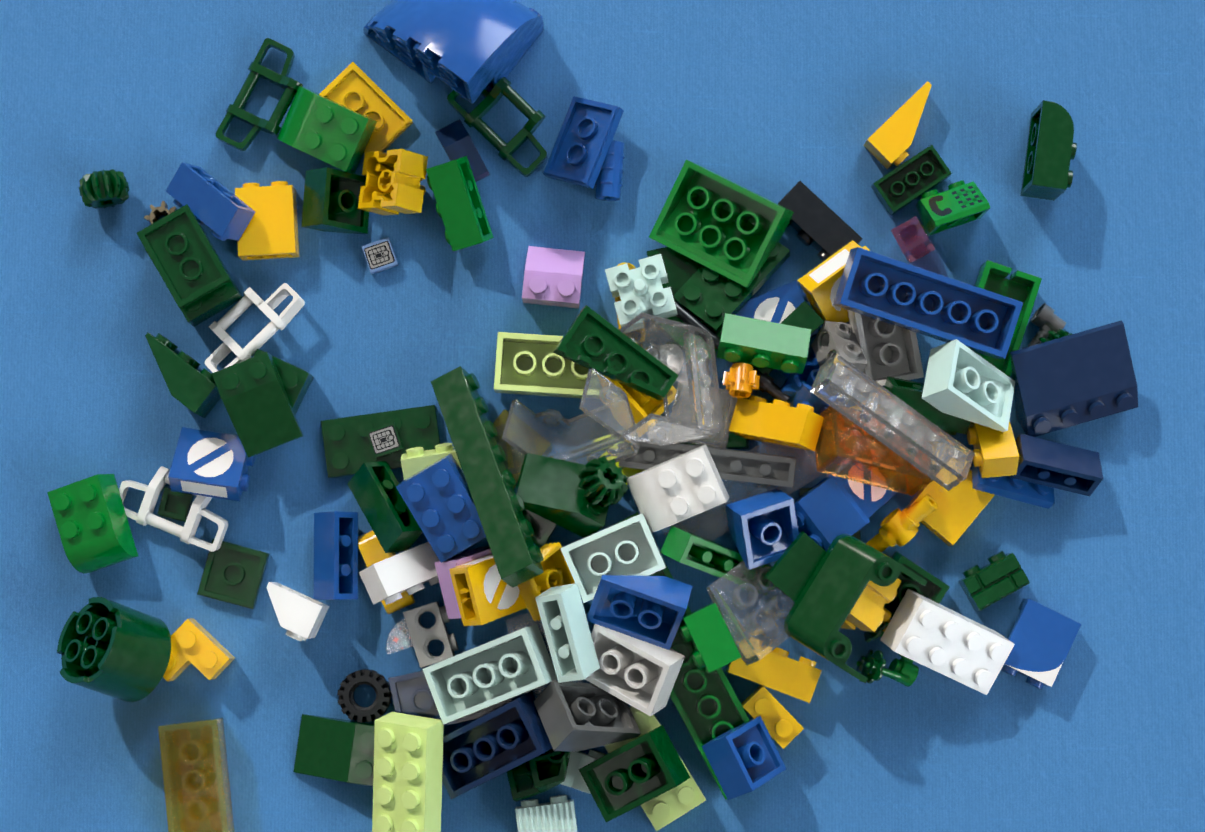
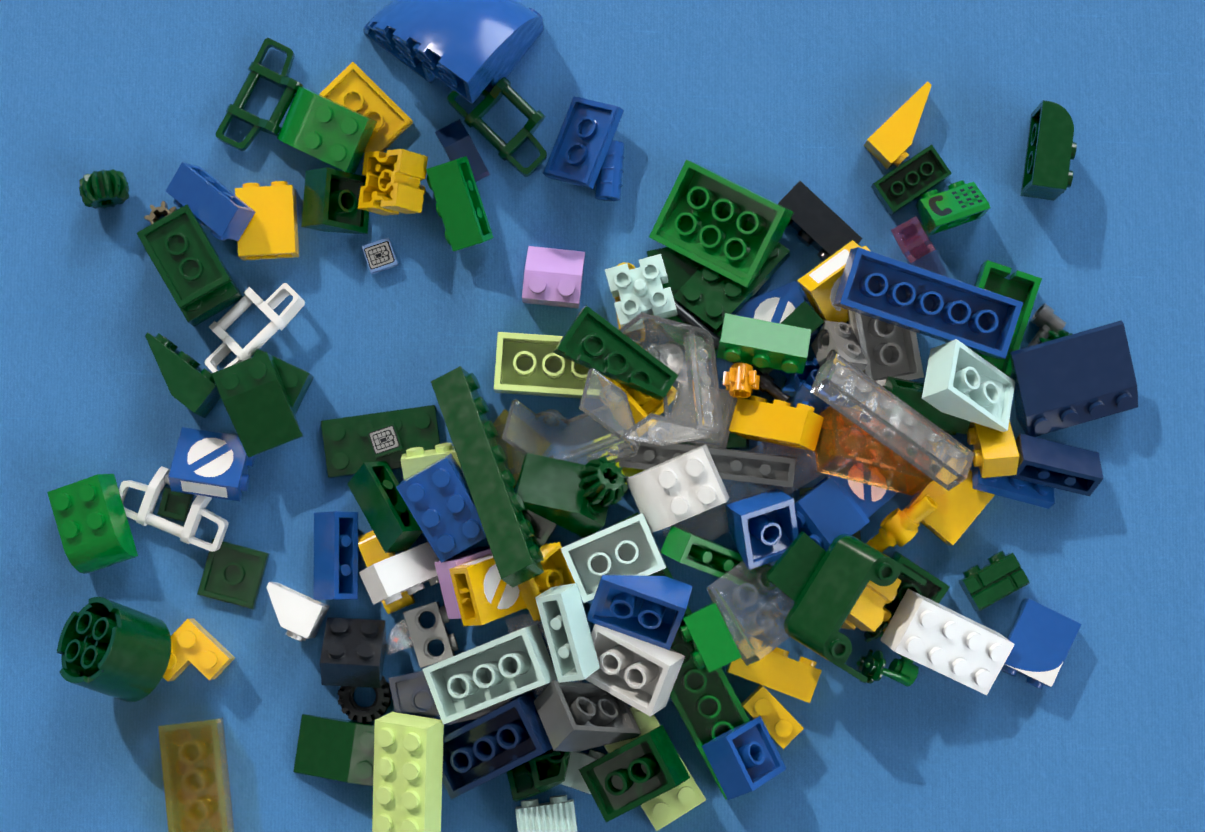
none -> black brick [320,617,387,688]

